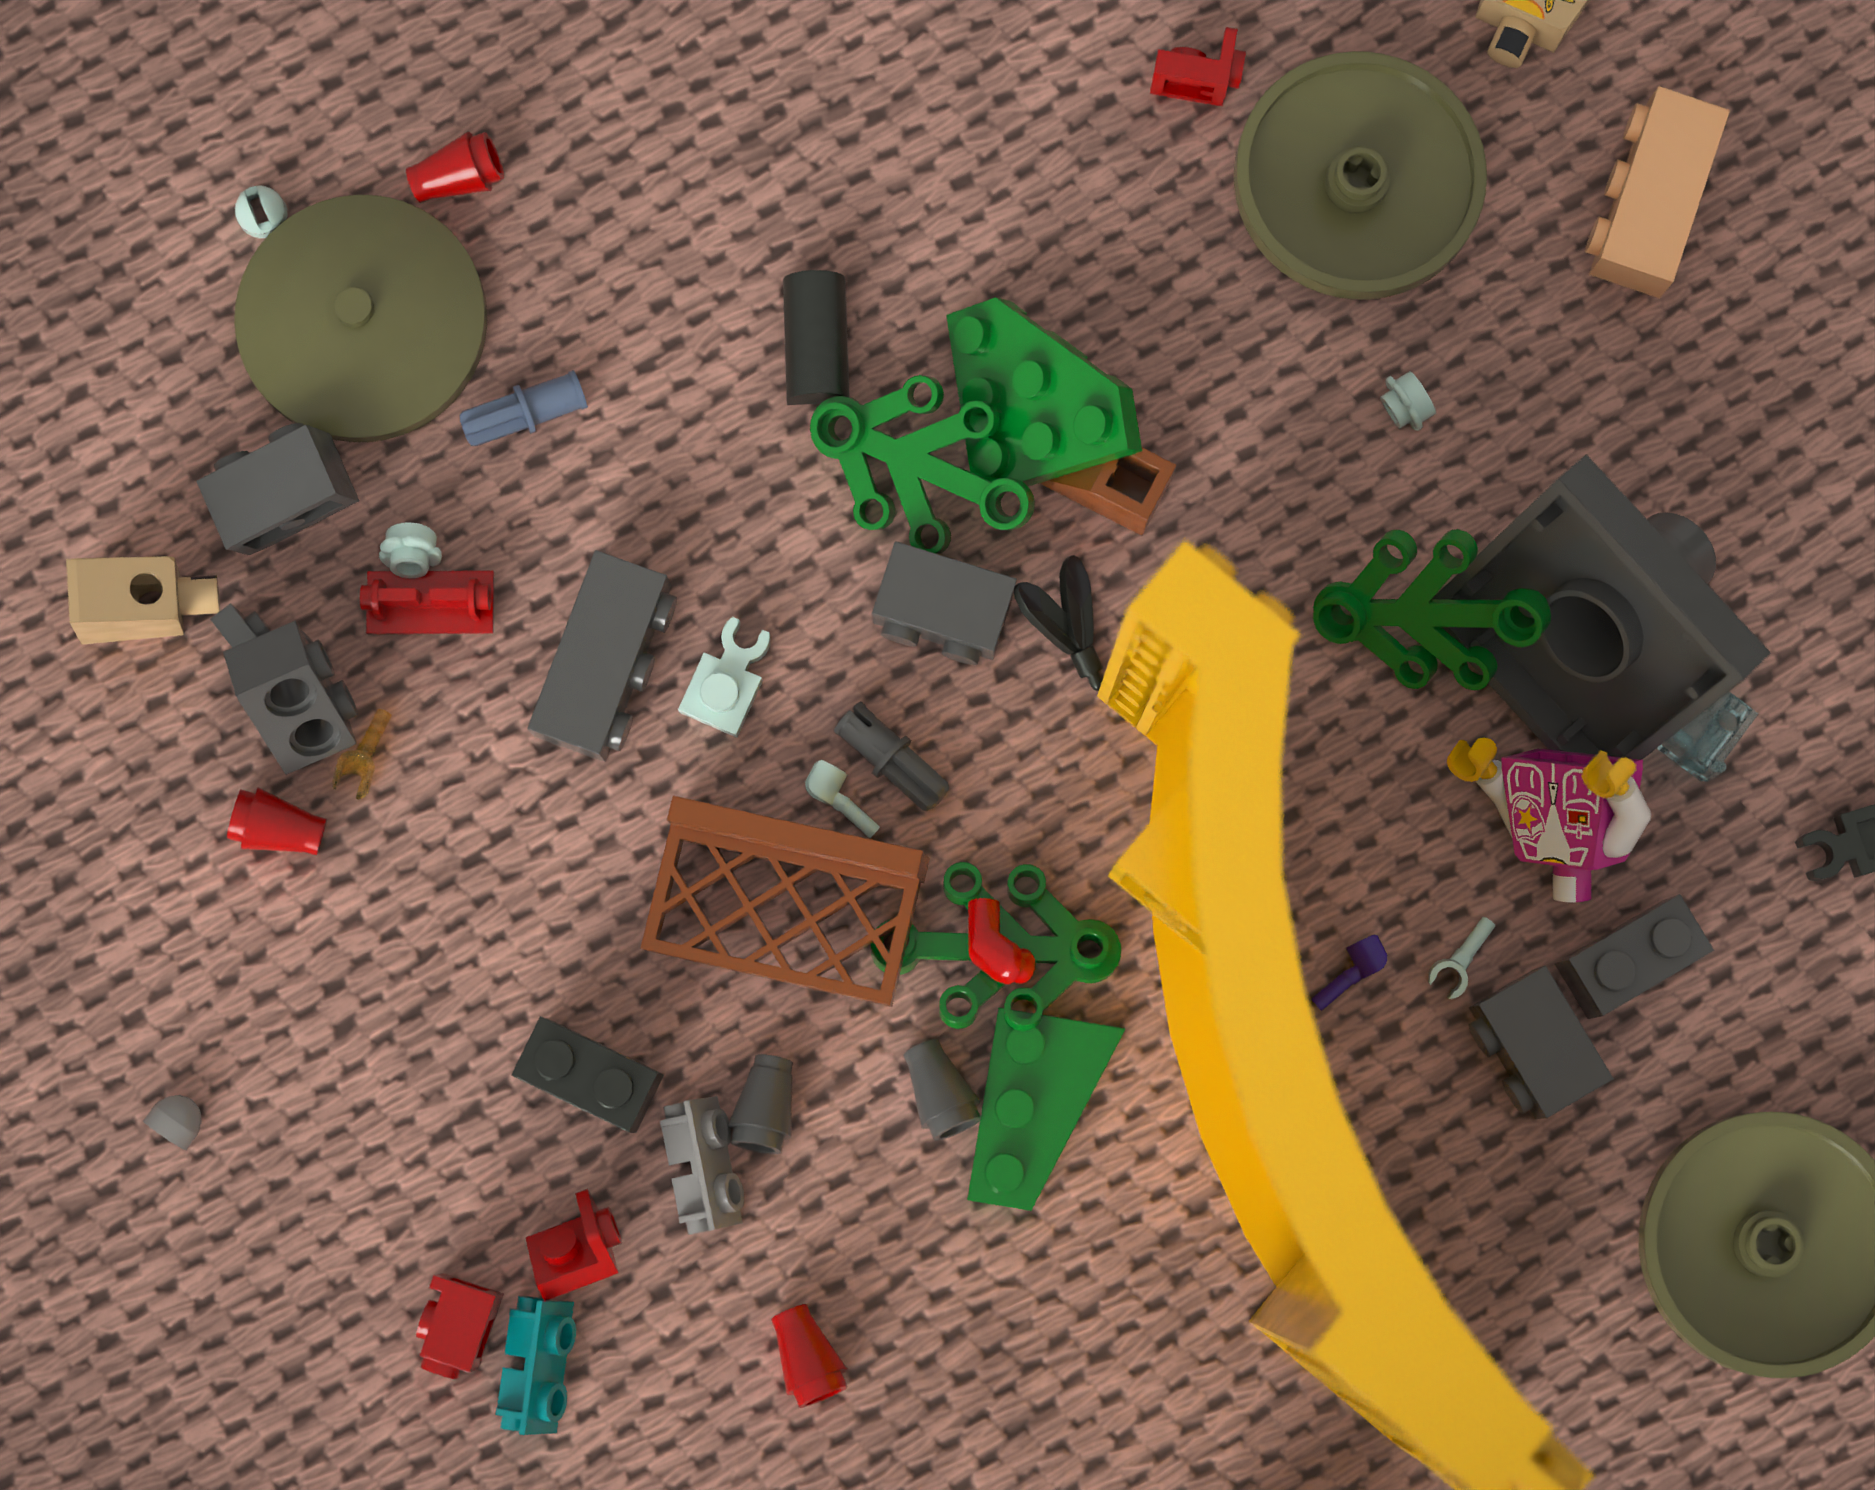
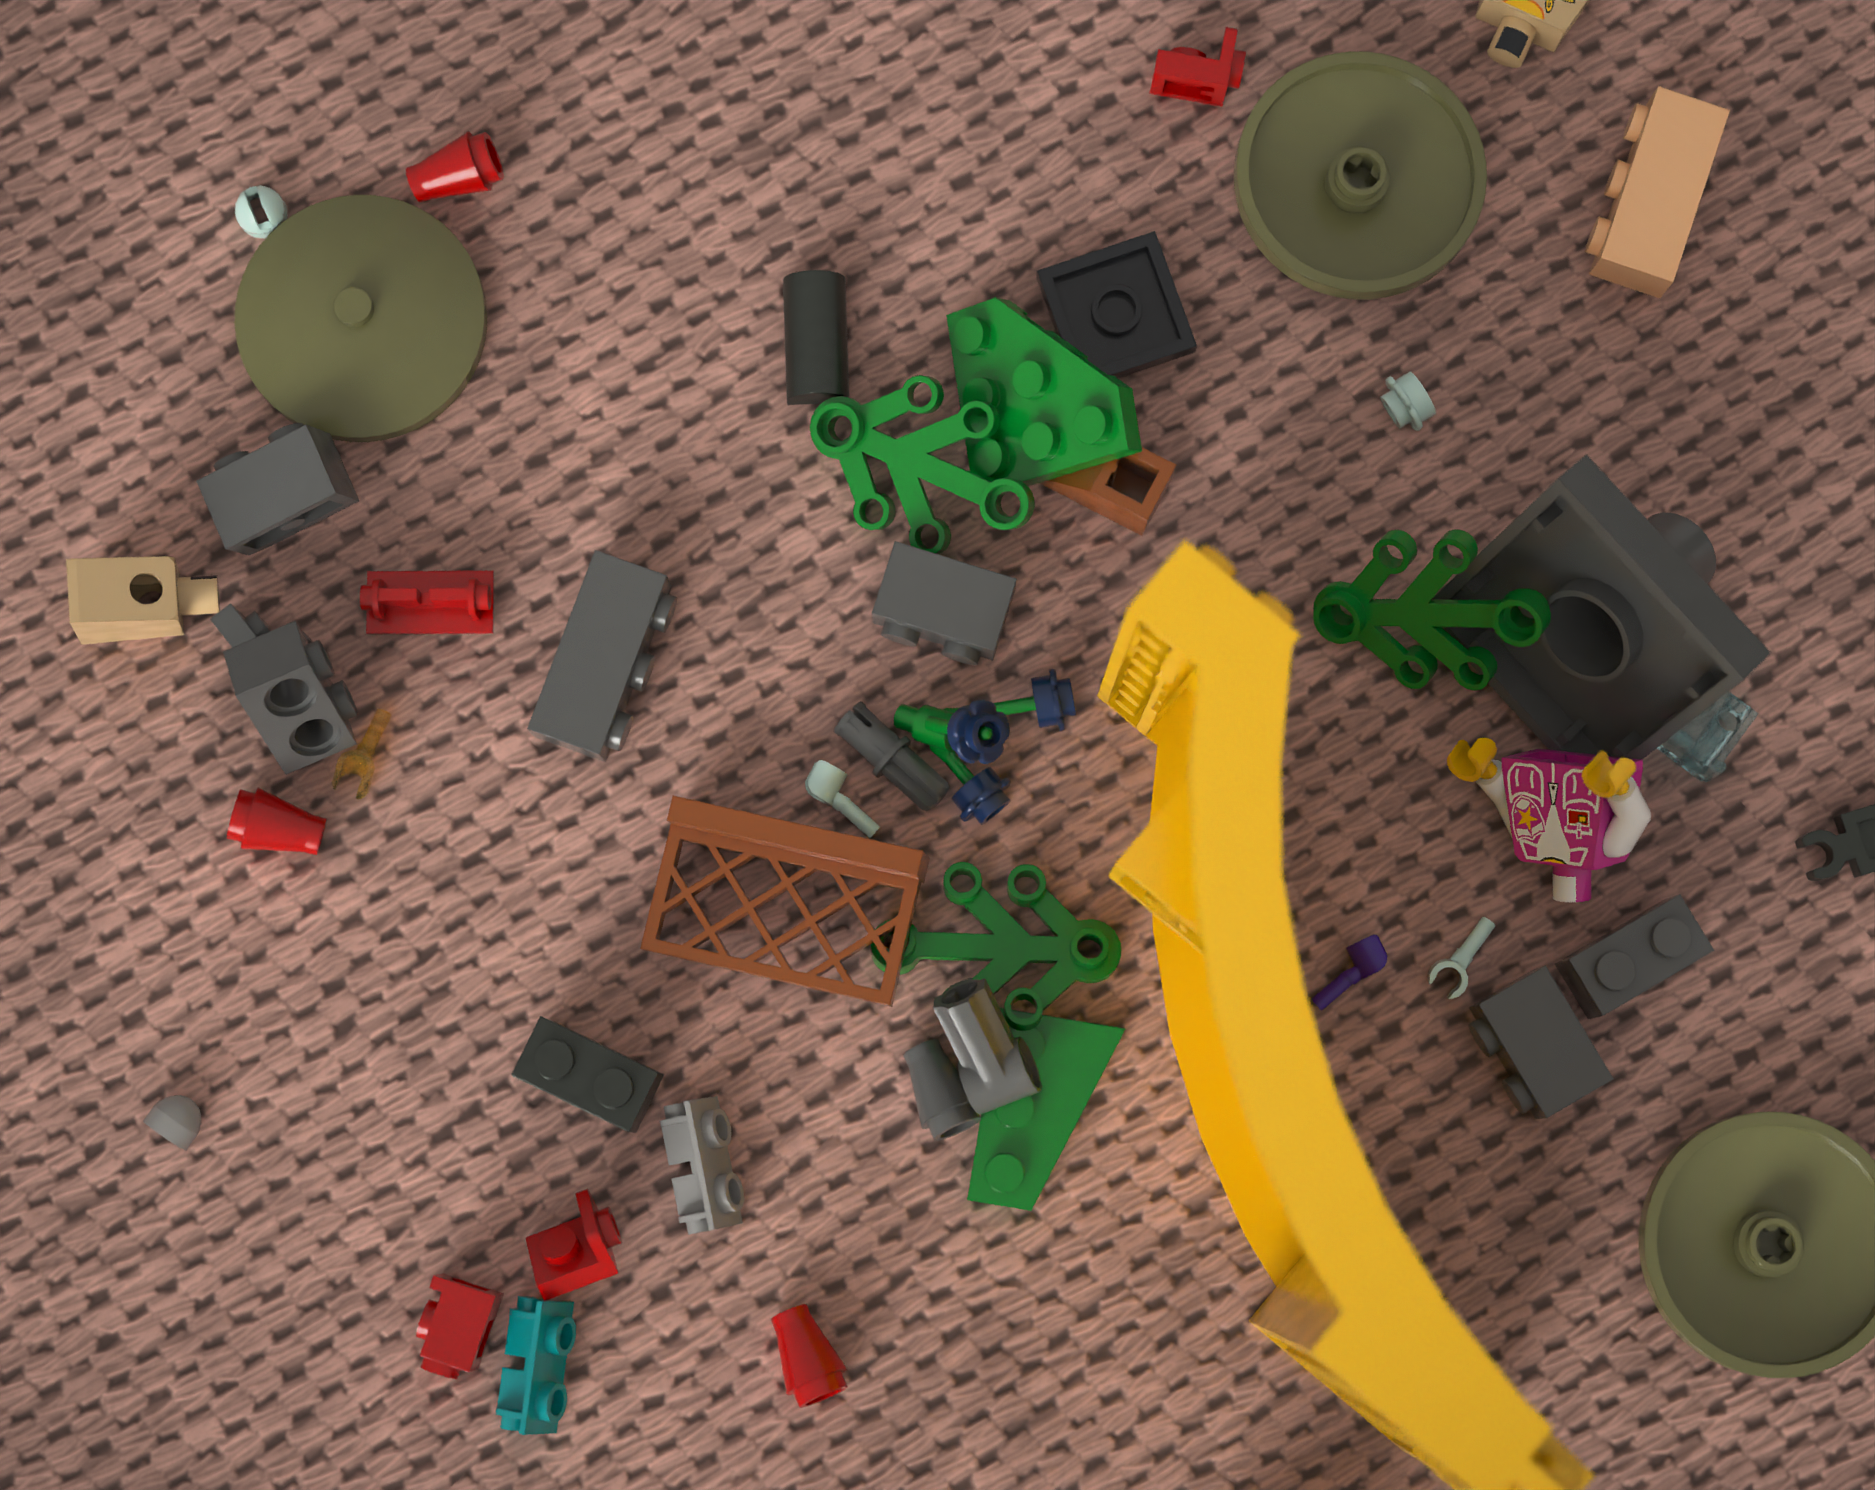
light aqua plate [379,522,442,579] -> none
sand blue axle [460,370,588,446] -> none
light aqua plate [678,617,771,737] -> none
dark grey cone [728,1054,793,1154] -> none
red arm [968,898,1036,984] -> none
pearl dark grey piece [1014,555,1103,691] -> none
none -> dark blue plant [893,669,1076,825]
none -> dark grey piece [933,978,1042,1115]
none -> black plate [1036,231,1197,378]

